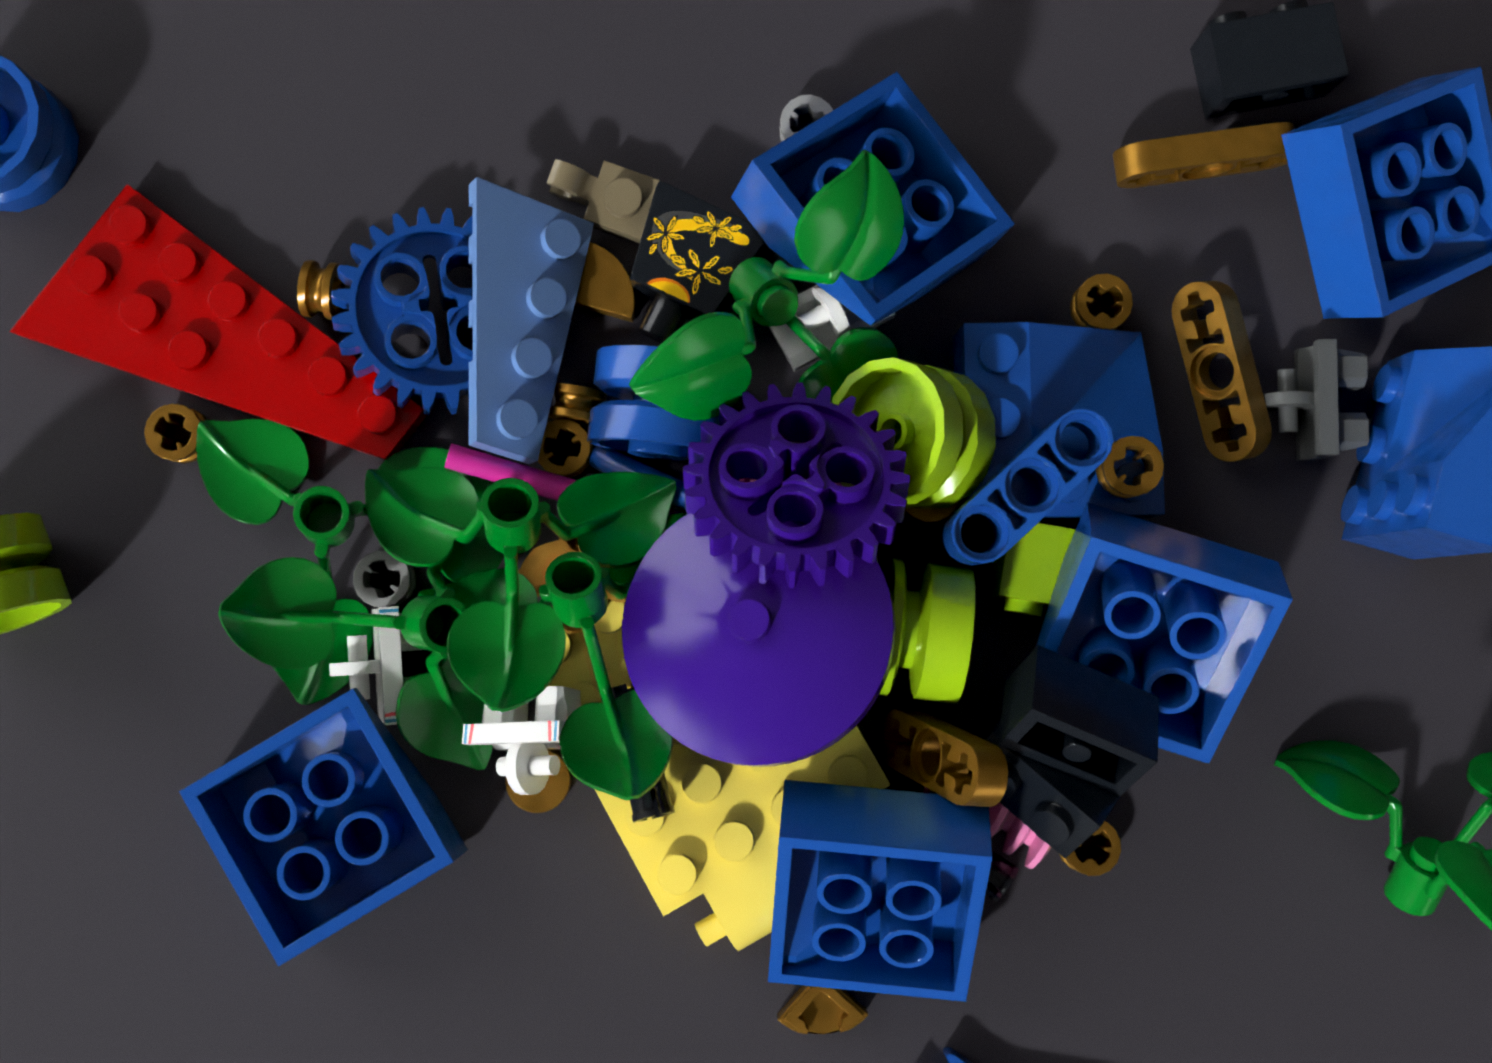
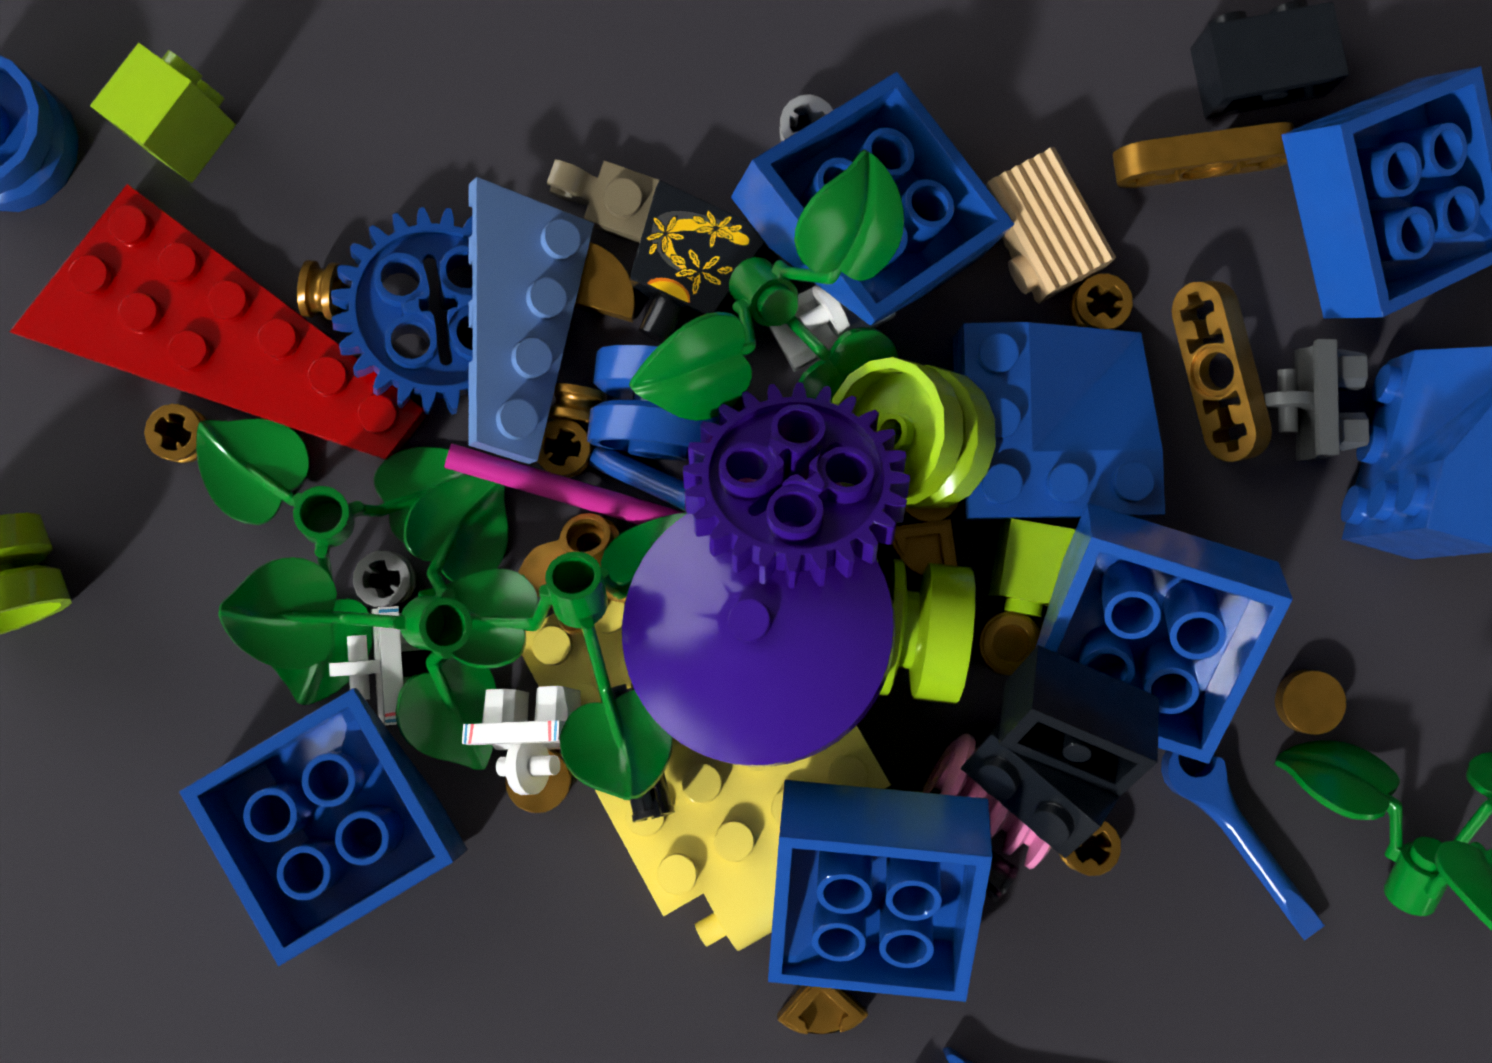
green plant [365,467,676,712] -> none
pearl gold beam [879,709,1008,807] -> none
blue beam [942,408,1113,566] -> none
pearl gold bush [1096,436,1164,499] -> none
none -> lime brick [90,42,236,183]
none -> pearl gold tile [891,519,957,576]
none -> pearl gold tile [976,612,1040,675]
none -> tan brick [985,147,1116,304]
none -> blue piece [1161,751,1325,941]
none -> pearl gold tile [1275,670,1346,735]

